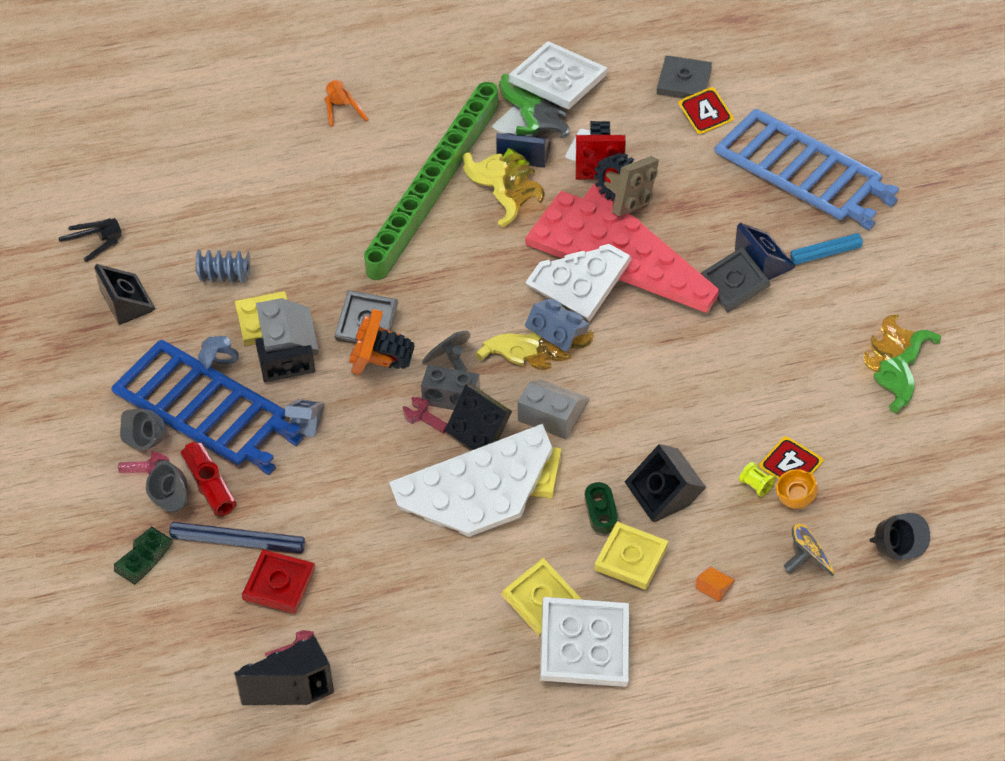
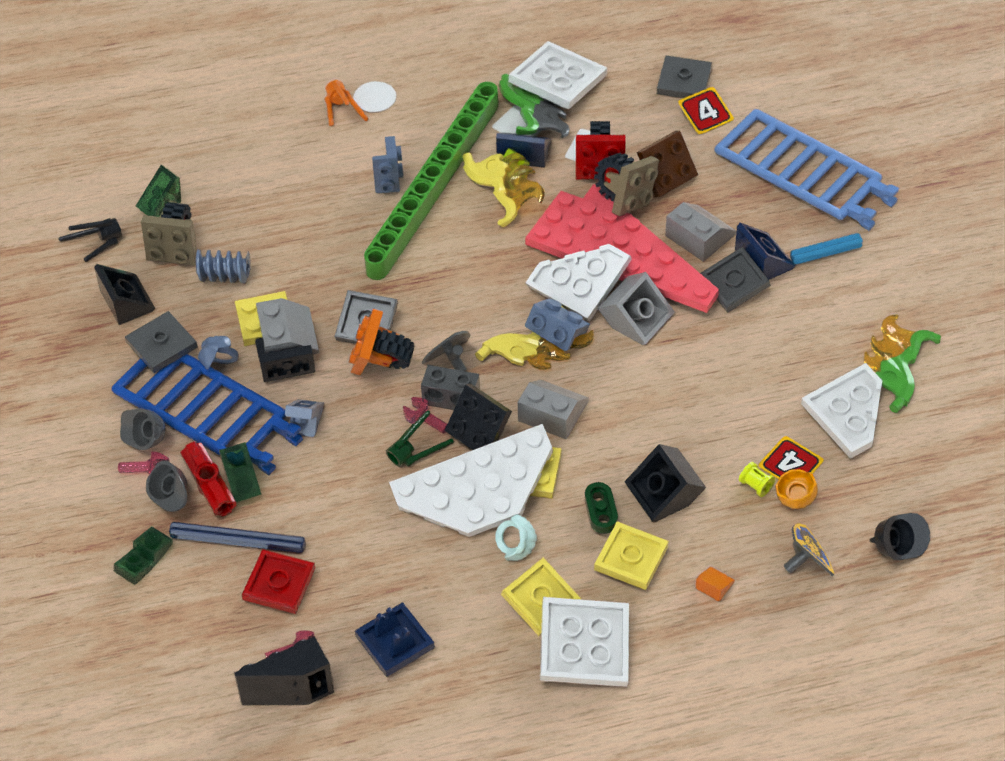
none -> dark grey plate [125,311,198,373]
none -> clear green slope [136,165,181,217]
none -> dark tan plate [141,202,197,266]
none -> clear green slope [219,442,261,502]
none -> white sticker [354,81,396,112]
none -> dark blue plate [355,602,435,677]
none -> sand blue bracket [372,136,404,194]
none -> dark green plant [386,410,454,467]
none -> light aqua piece [495,515,537,561]
none -> light grey slope [598,272,675,345]
none -> reddish brown plate [636,130,698,197]
none -> light grey slope [665,202,736,262]
none -> white plate [801,363,882,459]

